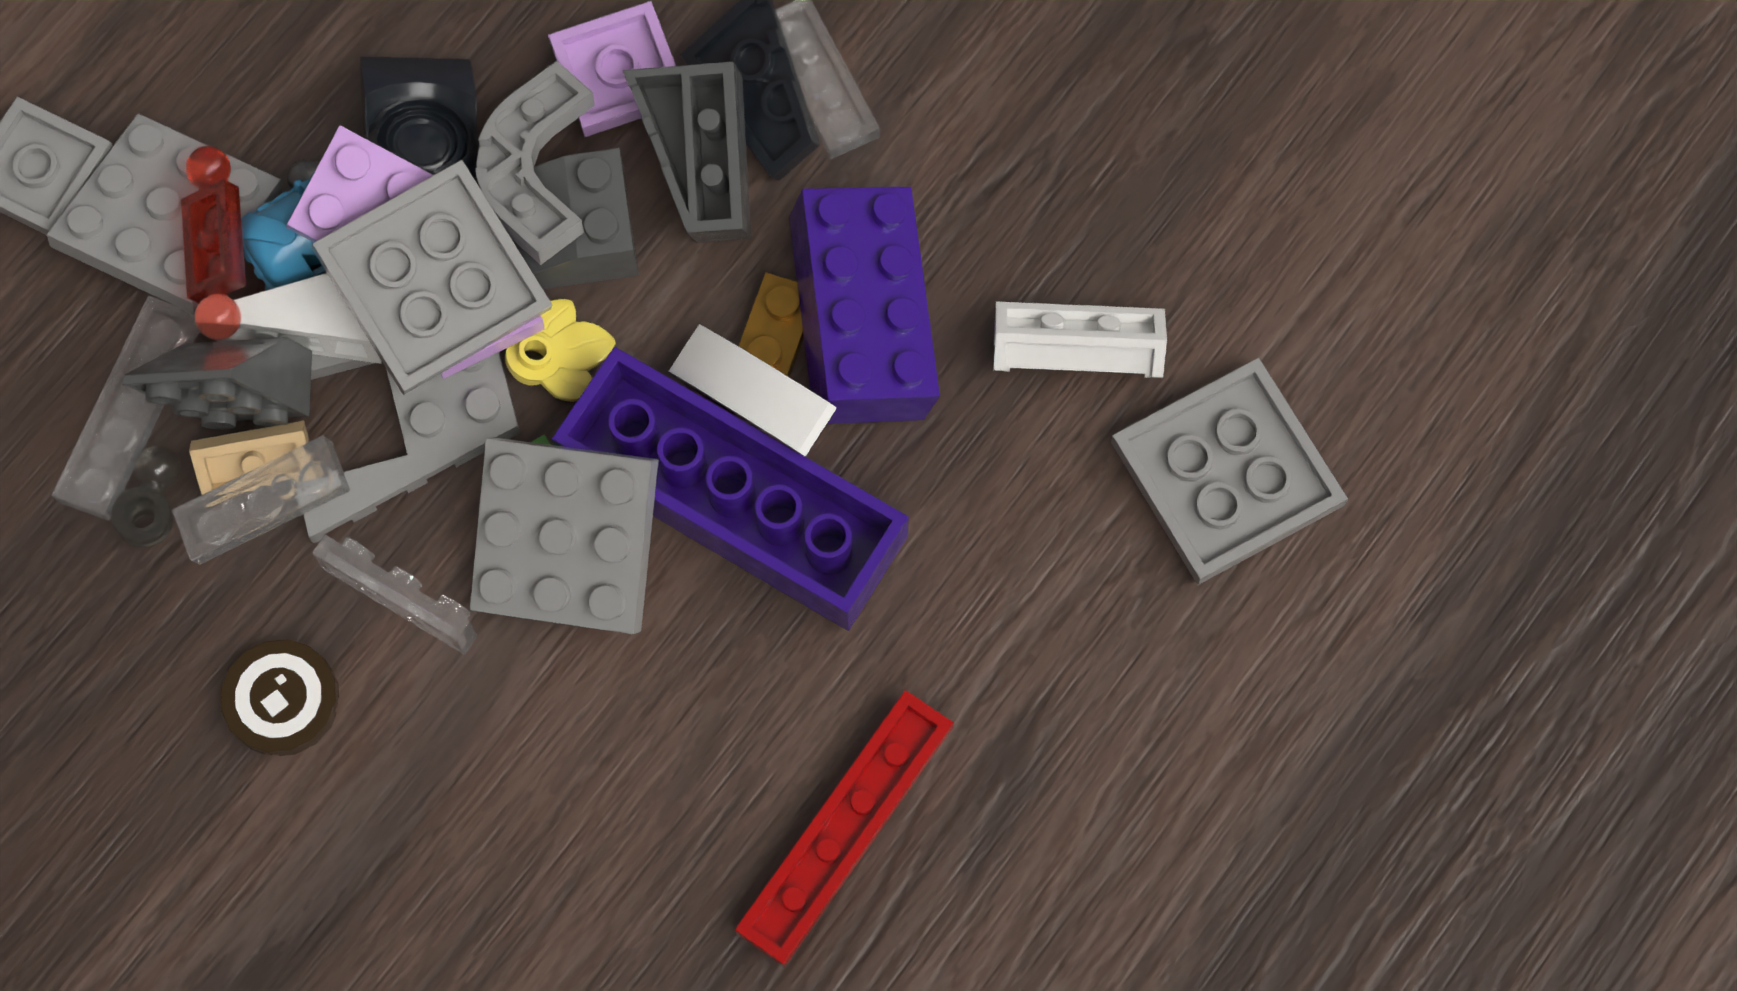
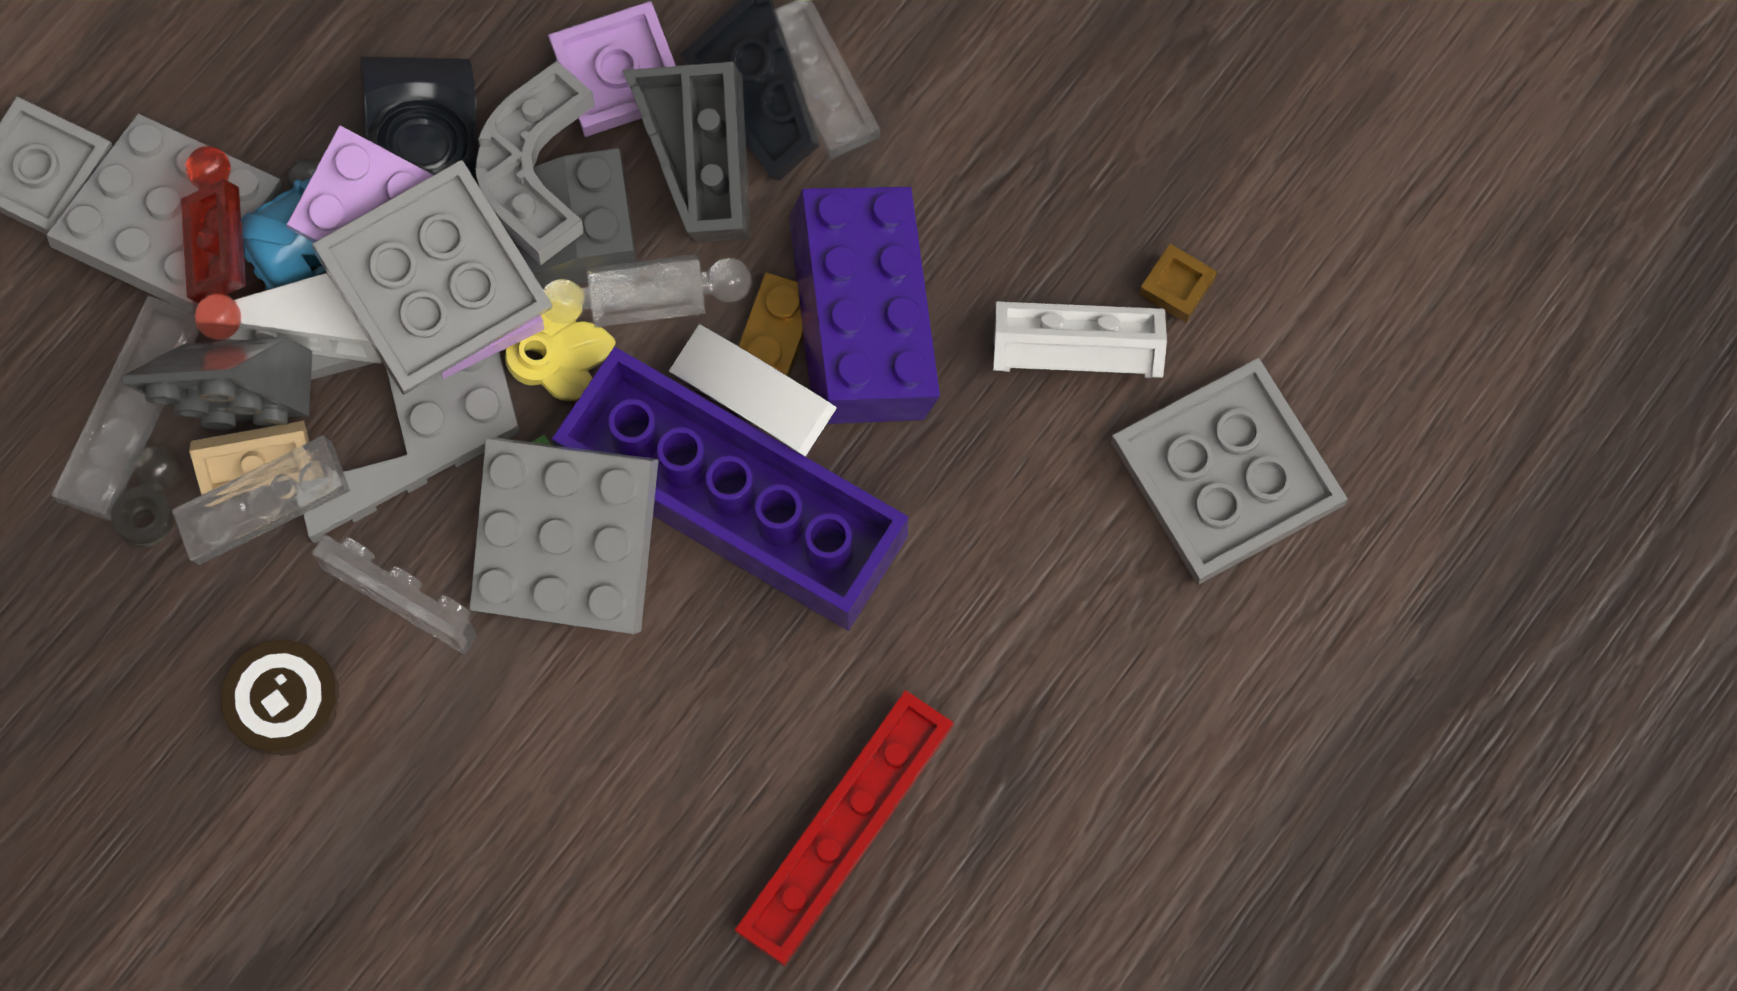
none -> clear plate [543,254,751,328]
none -> pearl gold plate [1139,243,1218,323]

